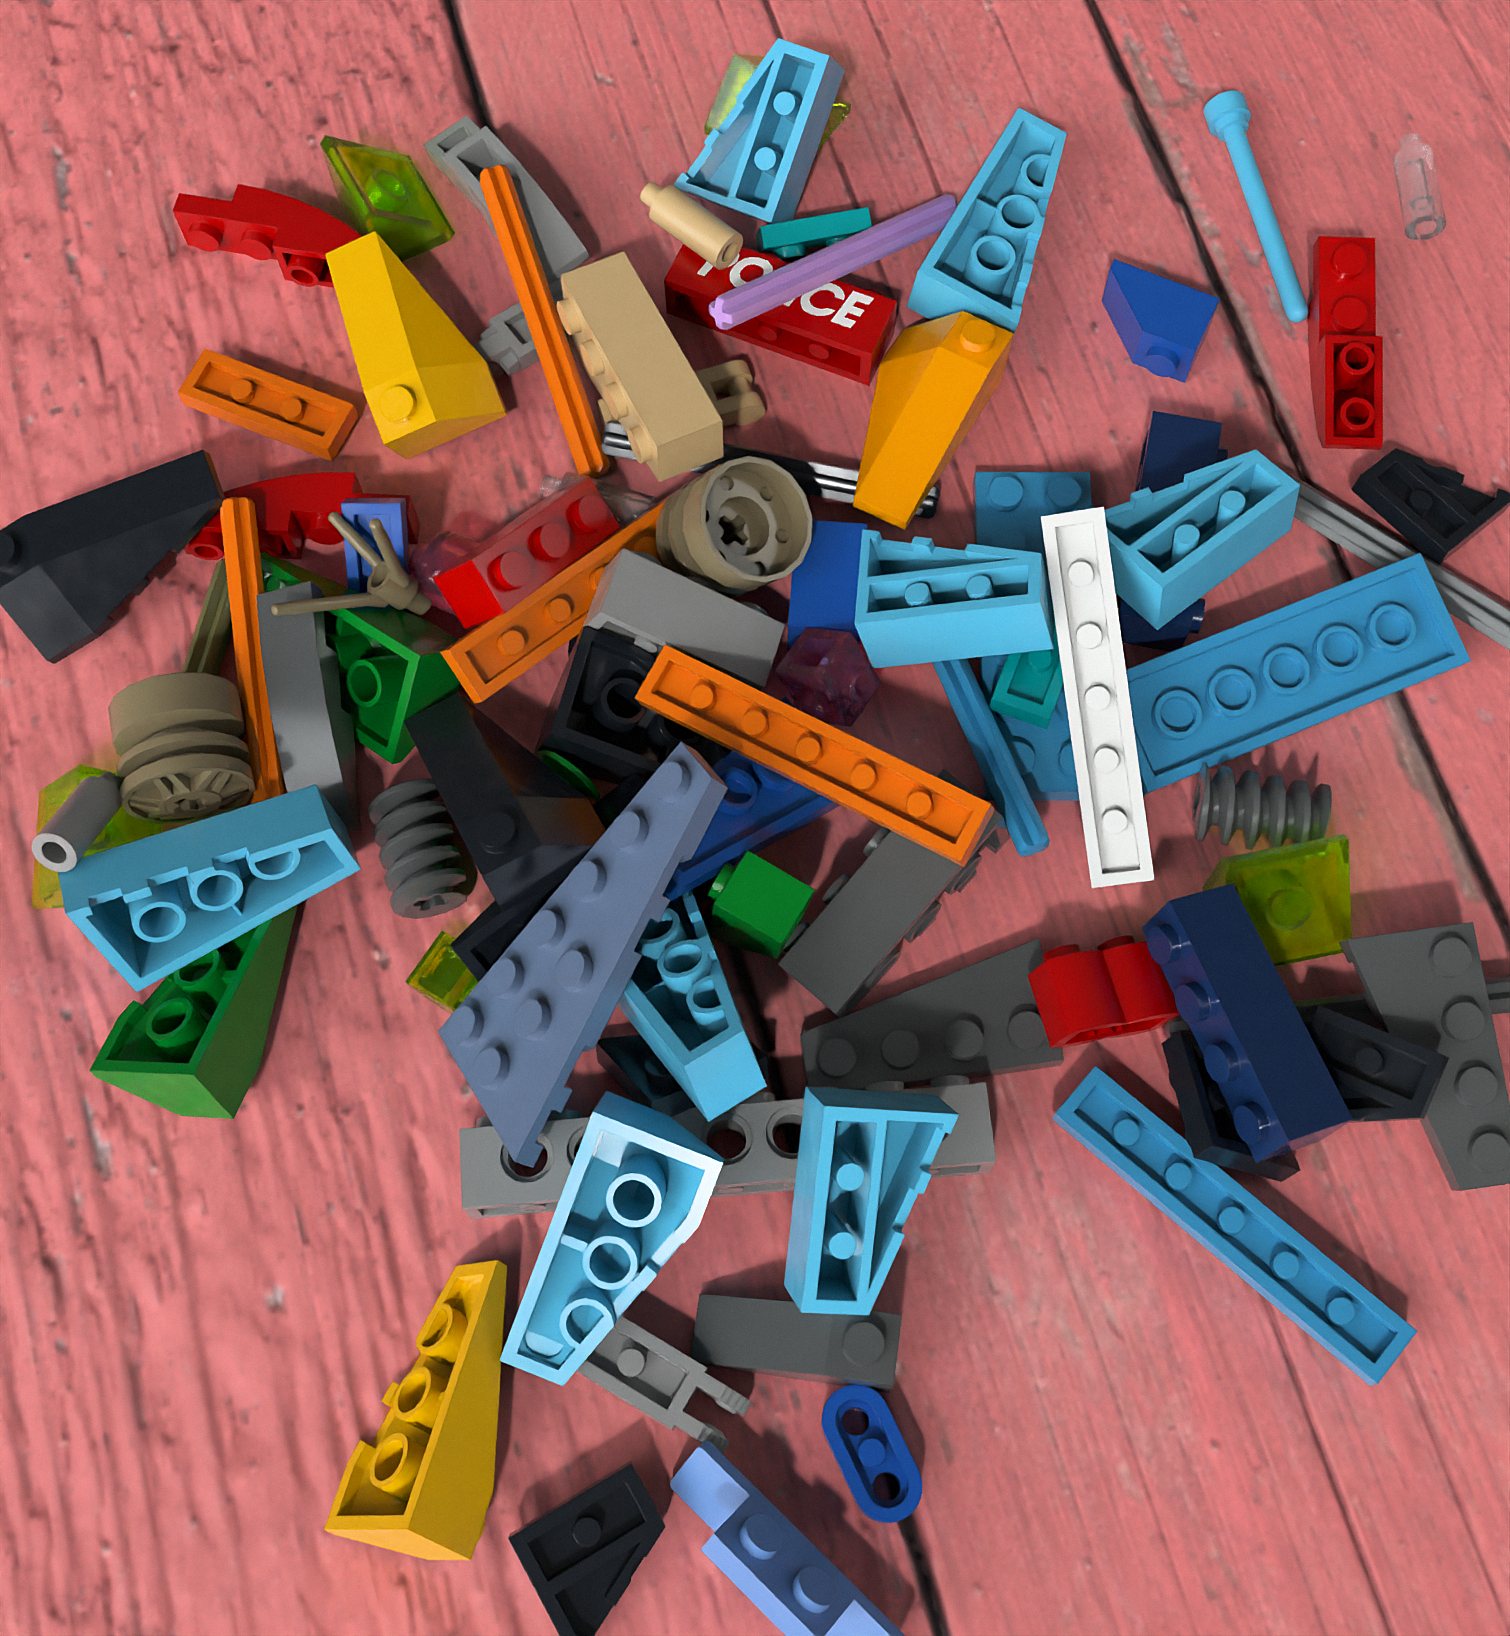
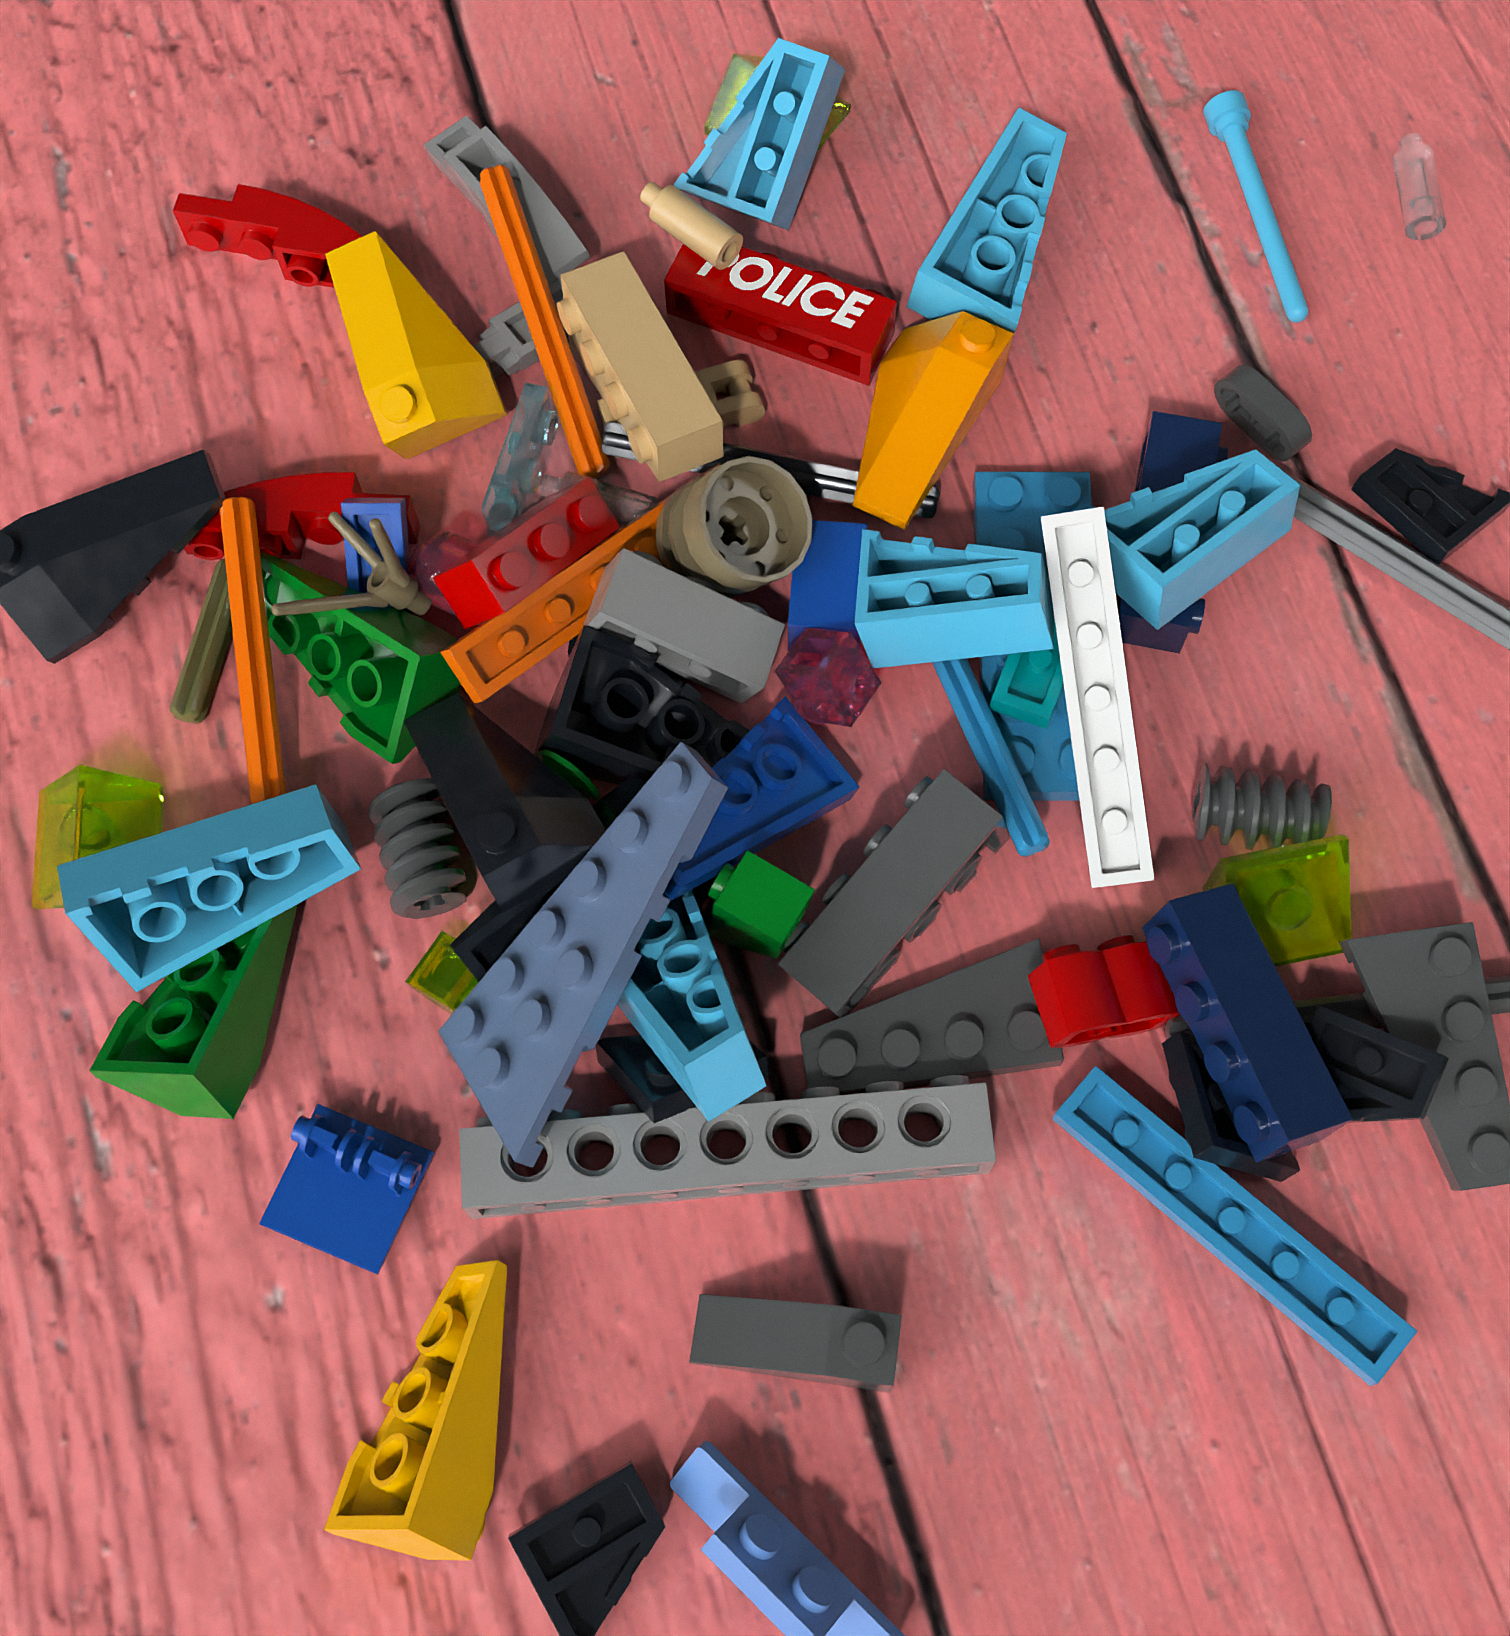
light grey cylinder [31,772,122,872] -> none
dark tan wheel [108,672,256,824] -> none
orange plate [177,348,358,461] -> none
dark grey slope [256,581,361,832] -> none
clear neon green slope [320,135,455,262] -> none
medium azure wedge [499,1091,724,1386] -> none
light grey hinge [576,1316,752,1454] -> none
orange plate [635,645,995,867] -> none
lavender axle [709,194,957,330] -> none
teal plate [755,207,872,262] -> none
medium azure wedge [784,1087,959,1315] -> none
blue plate [821,1384,922,1523] -> none
blue slope [1102,259,1220,383] -> none
dark azure plate [1126,553,1471,796] -> none
red slope [1308,236,1383,450] -> none
none -> blue hinge [259,1104,435,1275]
none -> clear light blue plate [482,382,558,537]
none -> dark grey beam [1214,364,1312,461]

